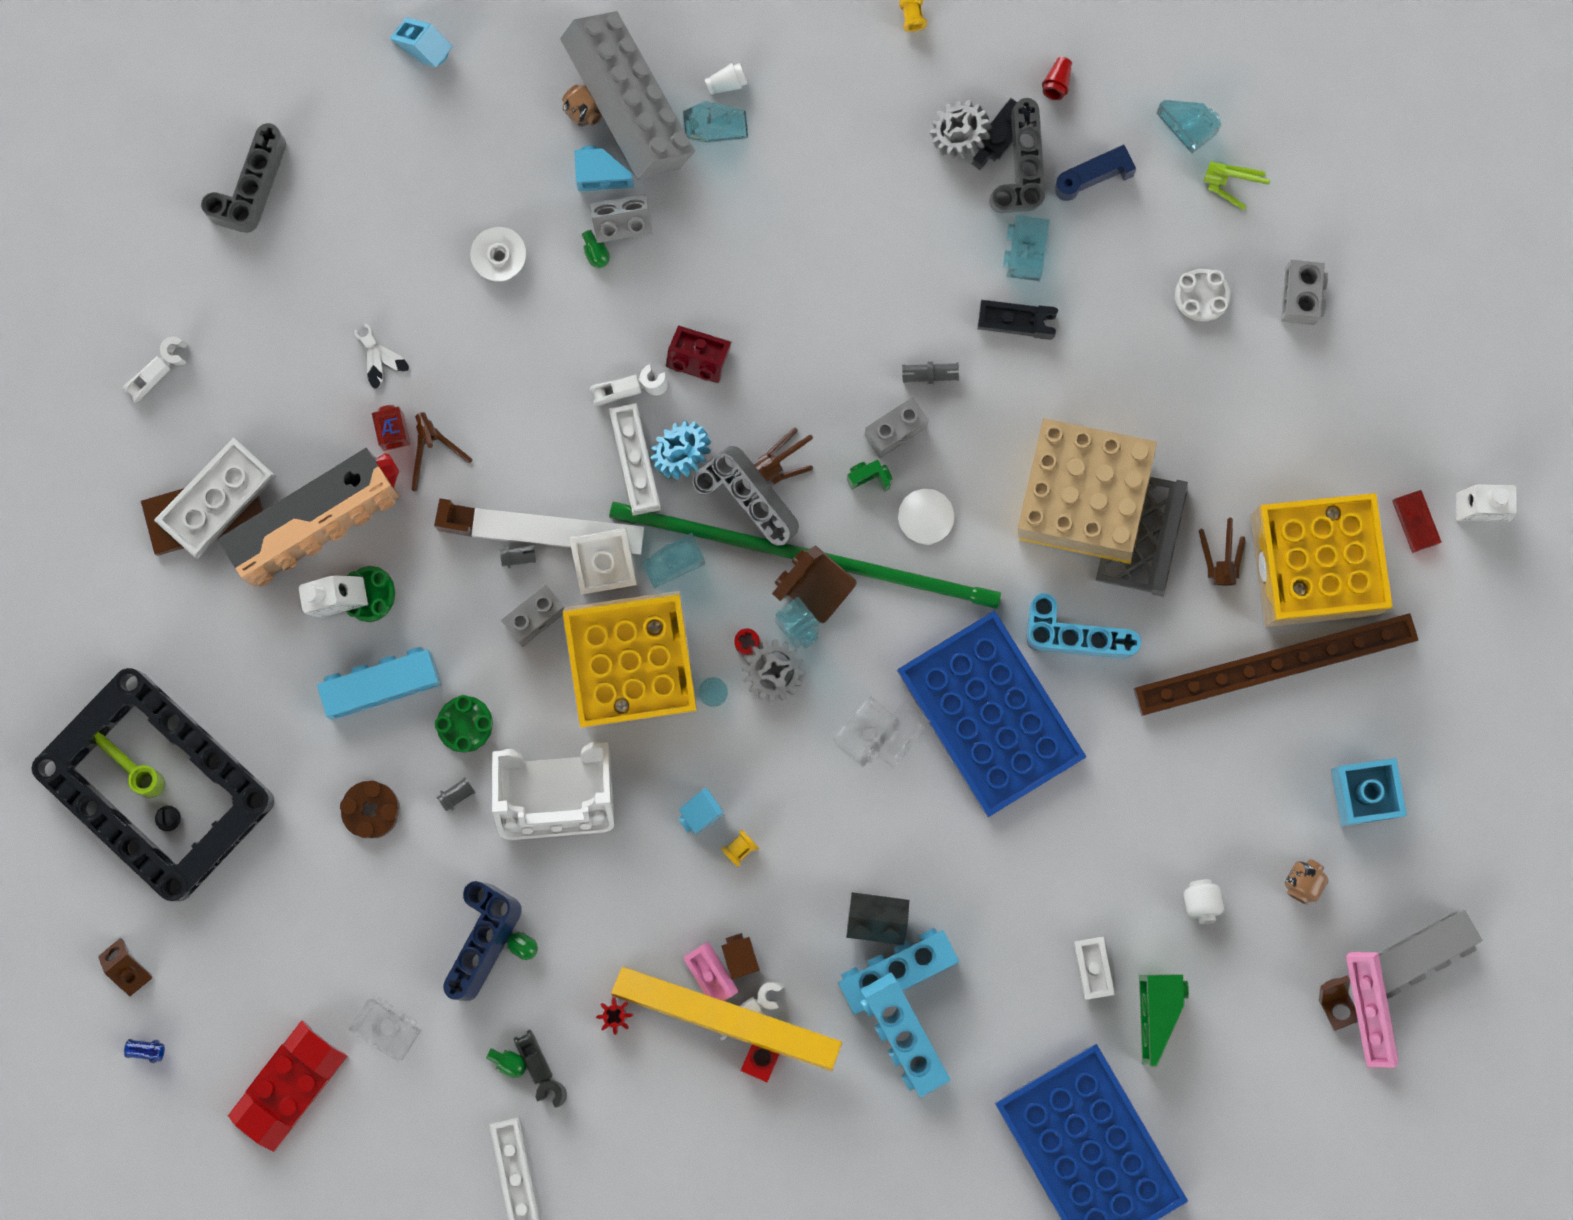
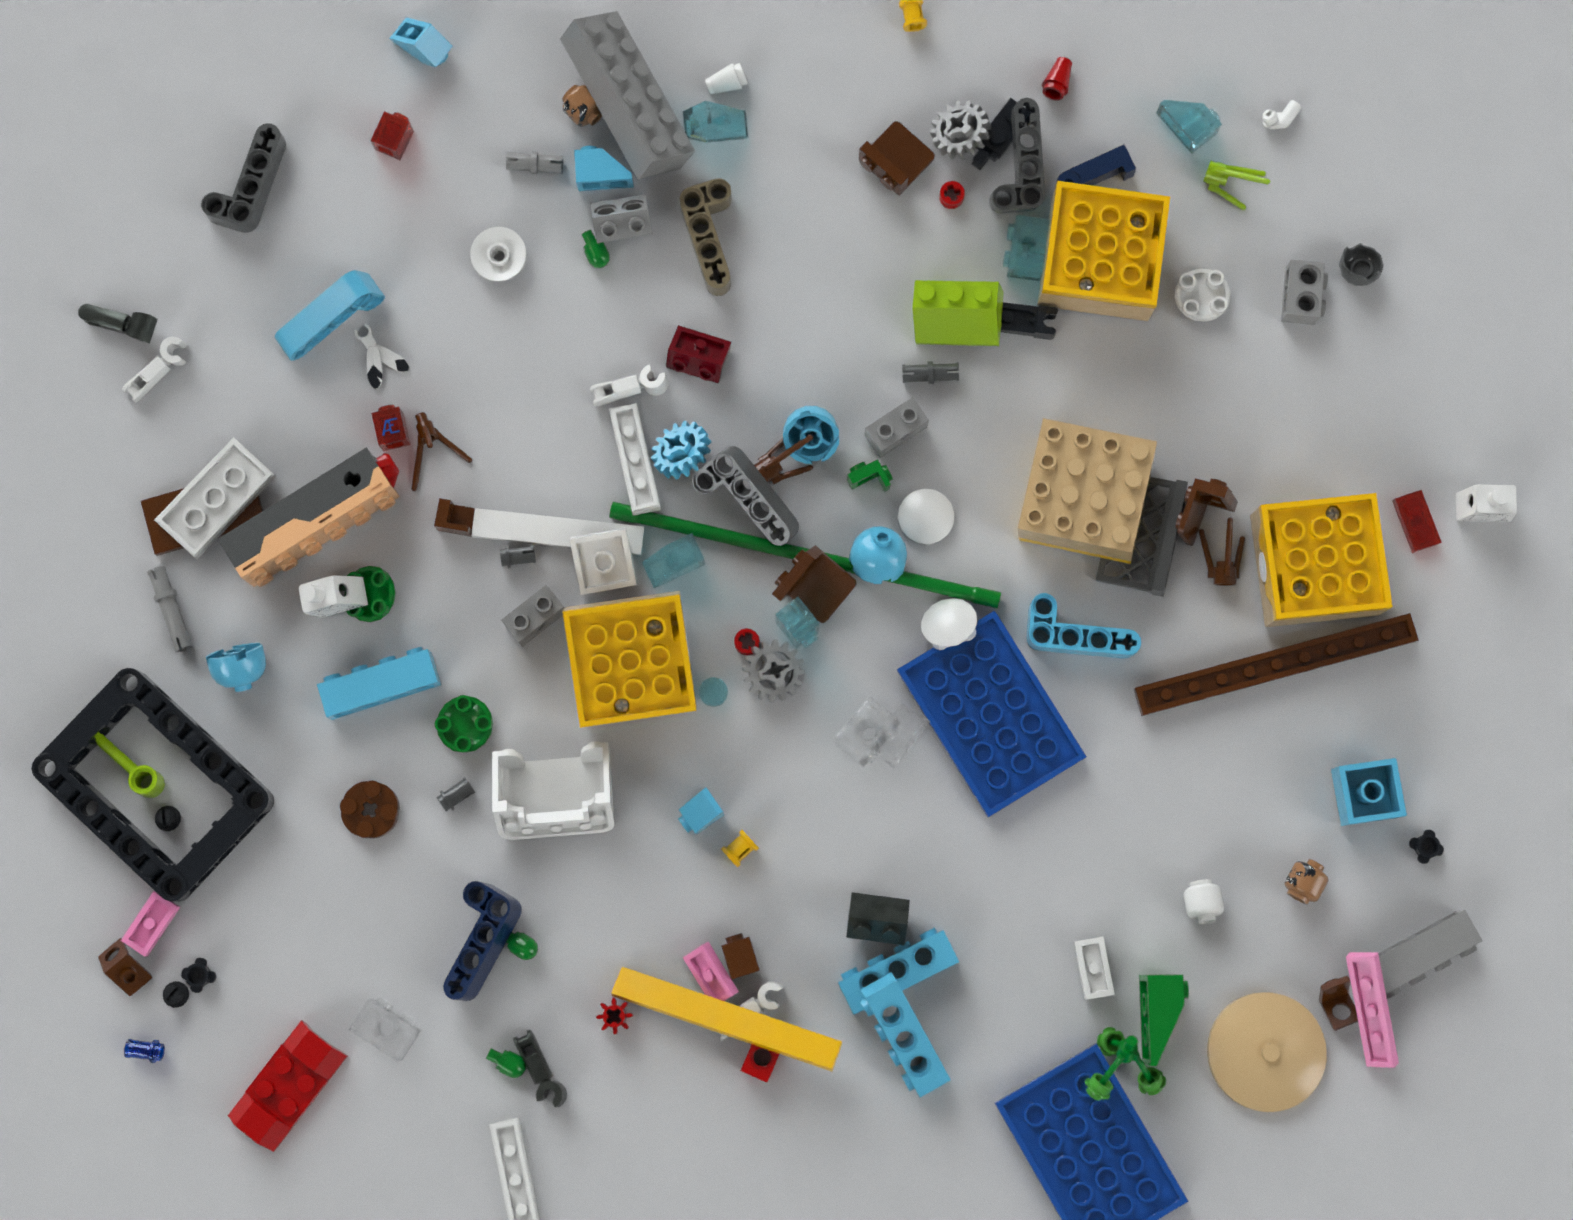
none -> pearl dark grey piece [78,304,158,344]
none -> bright pink plate [121,891,180,957]
none -> light grey pin [147,566,193,652]
none -> black piece [163,981,189,1008]
none -> black plate [181,958,217,993]
none -> medium azure cylinder [206,643,266,692]
none -> medium azure beam [274,270,385,361]
none -> clear red brick [370,111,414,160]
none -> light grey pin [506,152,564,174]
none -> dark tan beam [679,178,732,296]
none -> medium azure cylinder [783,406,839,464]
none -> medium azure cylinder [849,526,907,584]
none -> reddish brown bracket [858,121,935,196]
none -> lime slope [912,280,1004,346]
none -> white dish [921,598,977,650]
none -> red bush [939,181,965,209]
none -> yellow piece [1037,181,1170,321]
none -> bright green plant [1085,1027,1166,1101]
none -> reddish brown bracket [1175,478,1238,546]
none -> tan dish [1207,992,1327,1112]
none -> white arm [1262,100,1302,129]
none -> dark grey hair [1339,243,1384,286]
none -> black plate [1409,830,1444,864]

